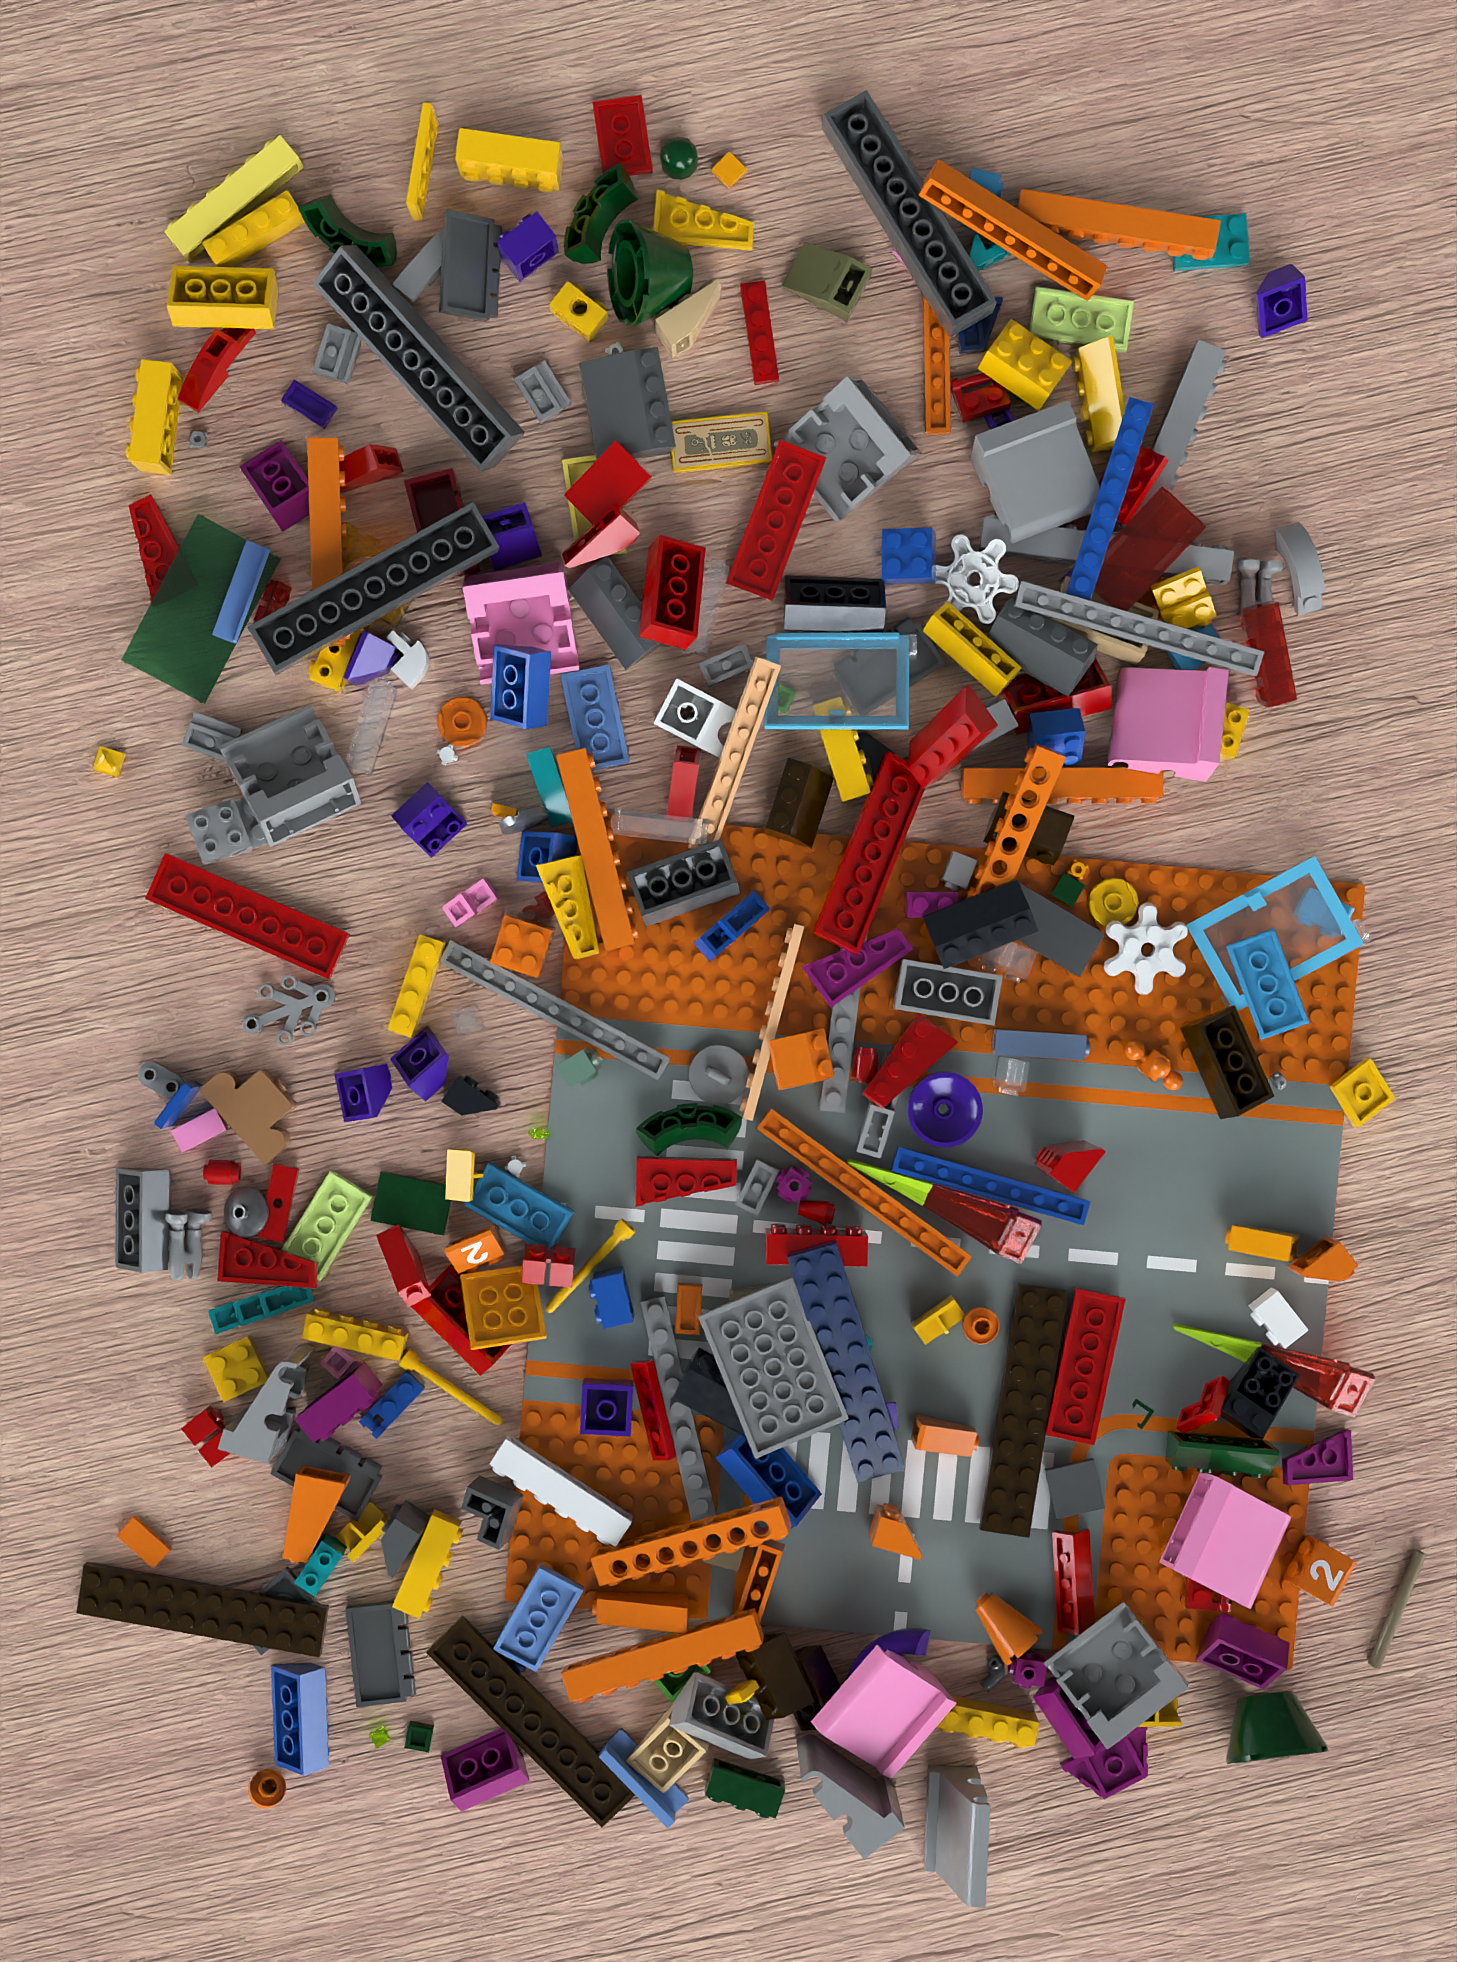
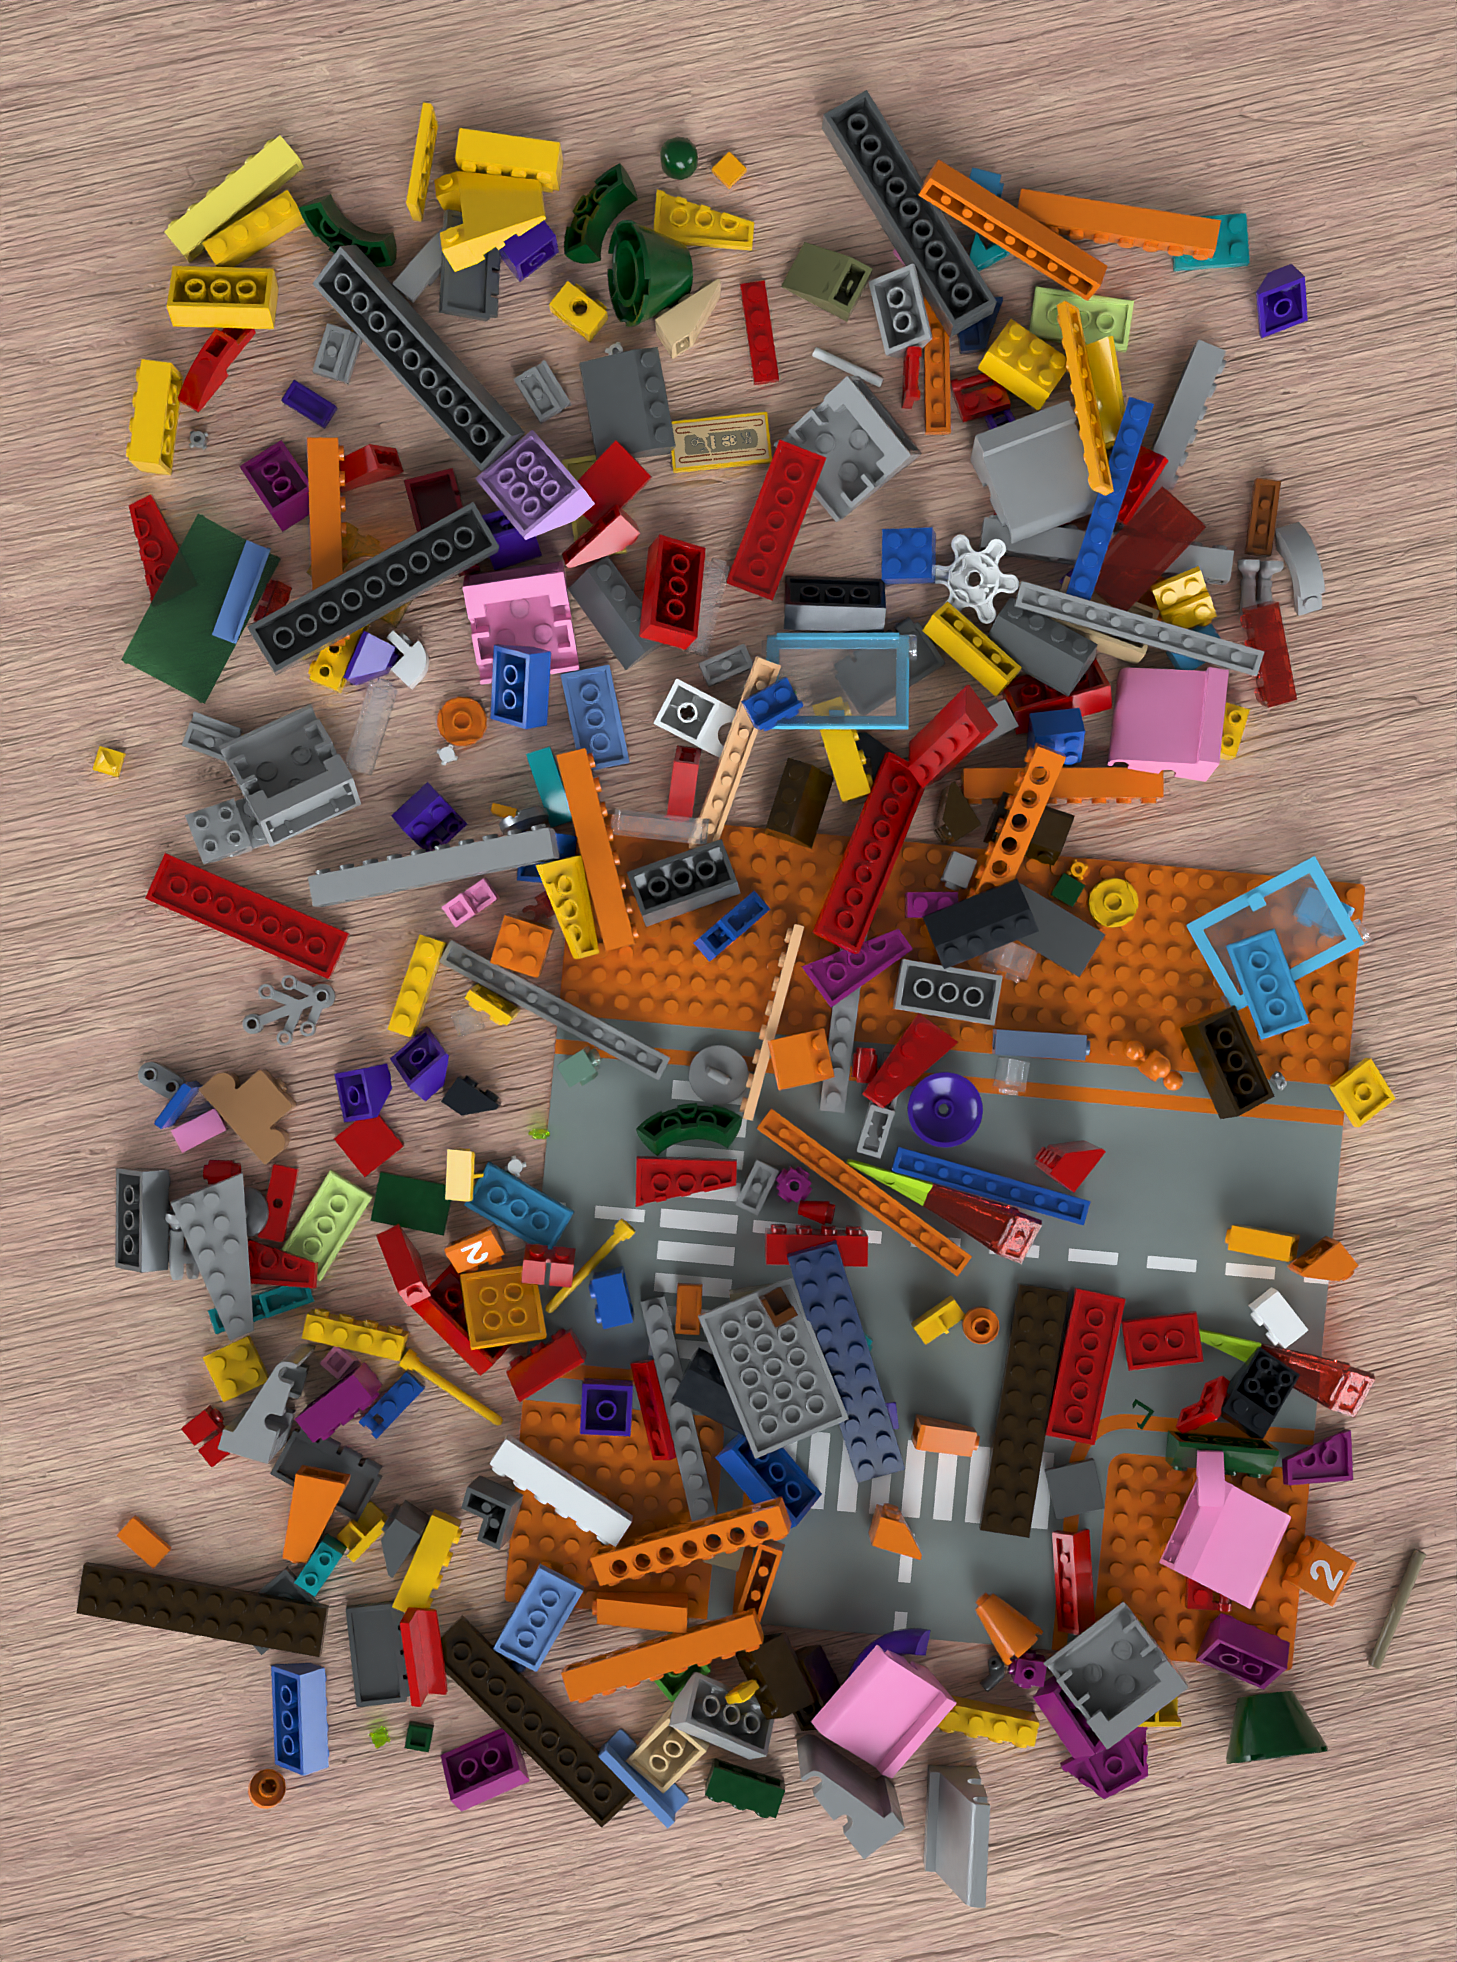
red plate [592,95,653,176] -> none
white plate [1104,902,1188,995] -> none
none -> light grey wing [171,1172,254,1341]
none -> light grey brick [308,824,560,907]
none -> red tile [334,1114,405,1177]
none -> red panel [400,1607,448,1707]
none -> yellow wedge [434,171,546,272]
none -> yellow plate [465,983,521,1026]
none -> lavender slope [475,429,595,540]
none -> red slope [506,1328,587,1402]
none -> blue bracket [741,677,804,731]
none -> reddish brown panel [758,1287,798,1328]
none -> white bar [812,347,884,387]
none -> light grey slope [868,264,933,359]
none -> red plate [902,346,922,409]
none -> dark brown slope [934,781,982,845]
none -> light orange plate [1057,301,1114,496]
none -> red tile [1121,1311,1204,1371]
none -> bright pink slope [1196,1450,1225,1507]
none -> dark orange plate [1244,478,1281,557]

